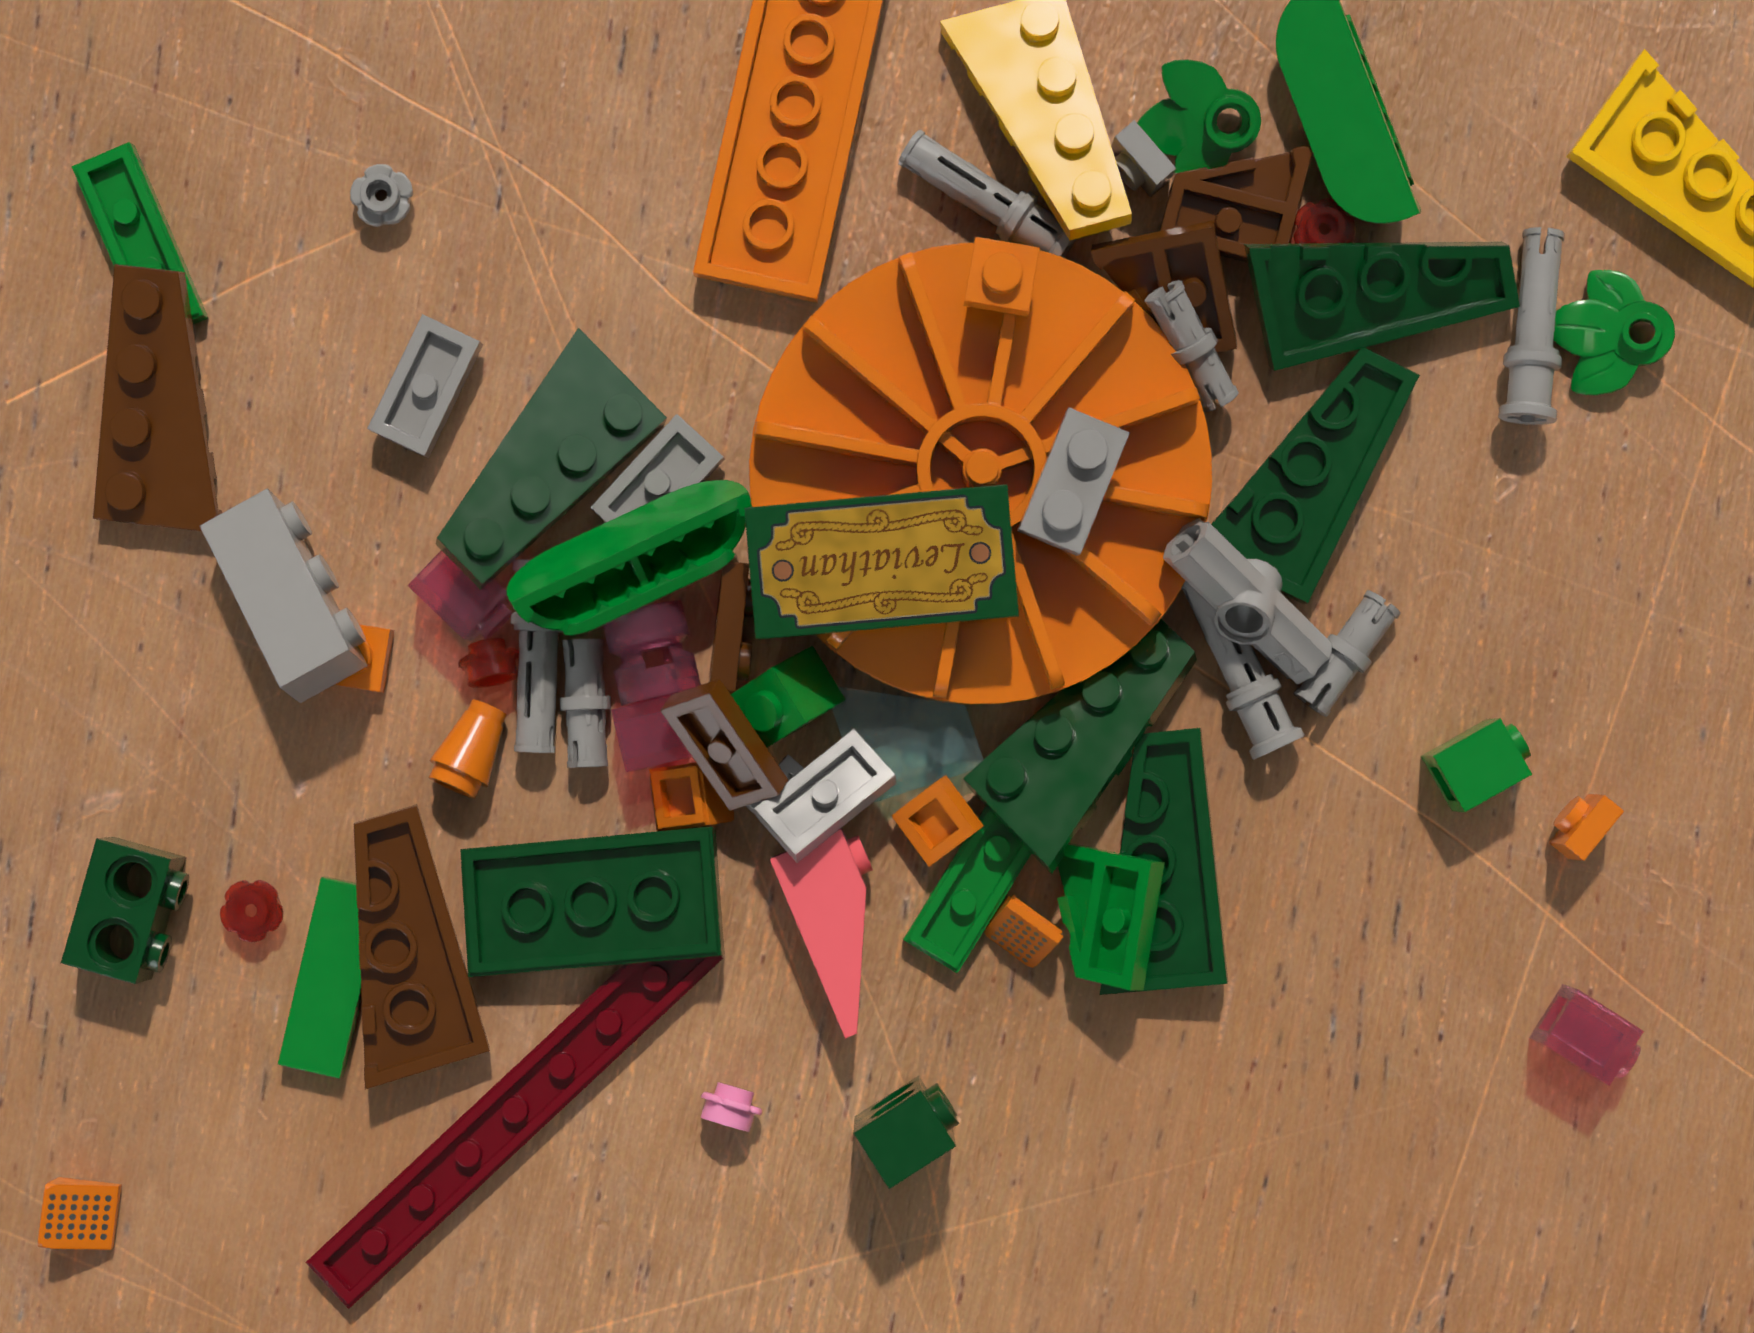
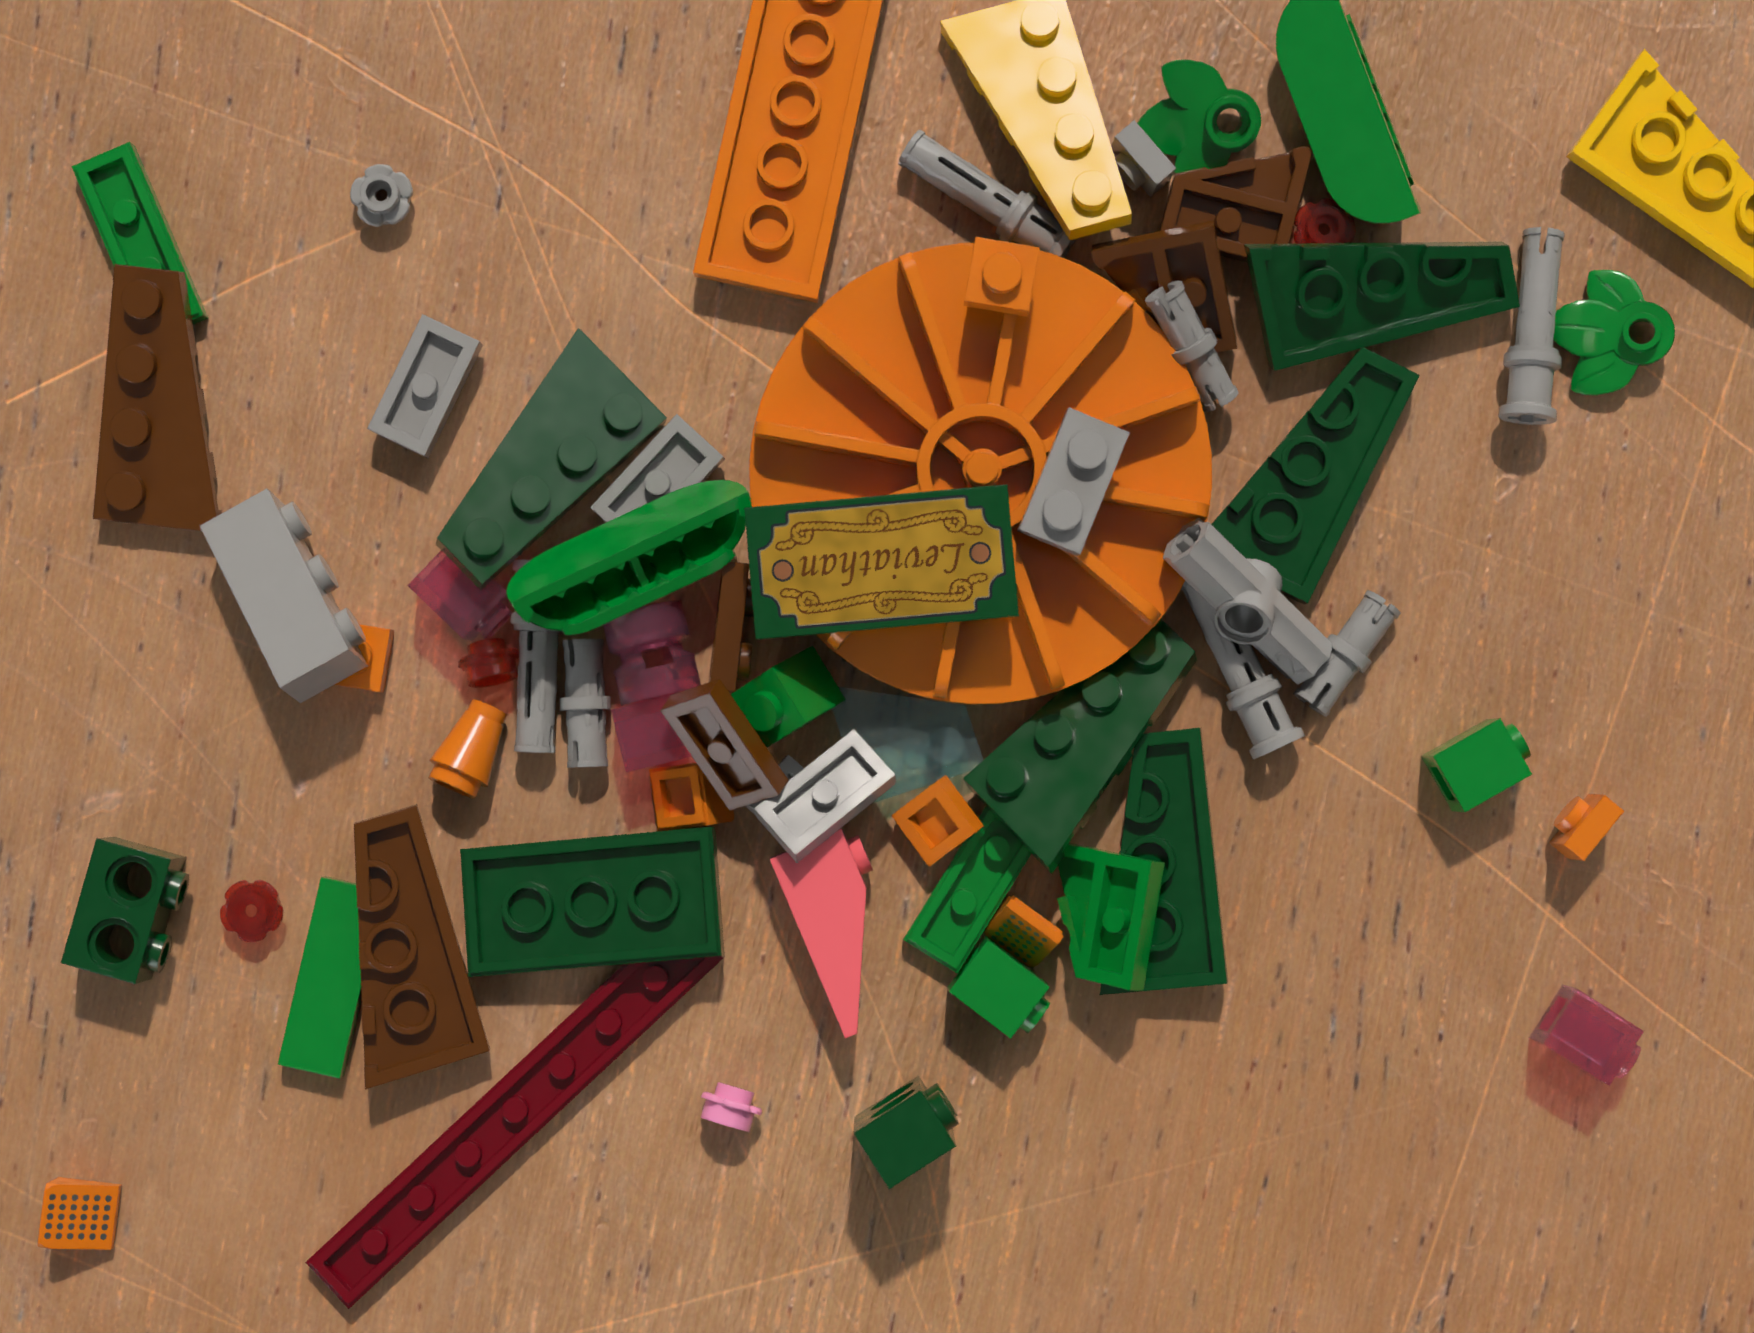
none -> green brick [947,936,1050,1039]

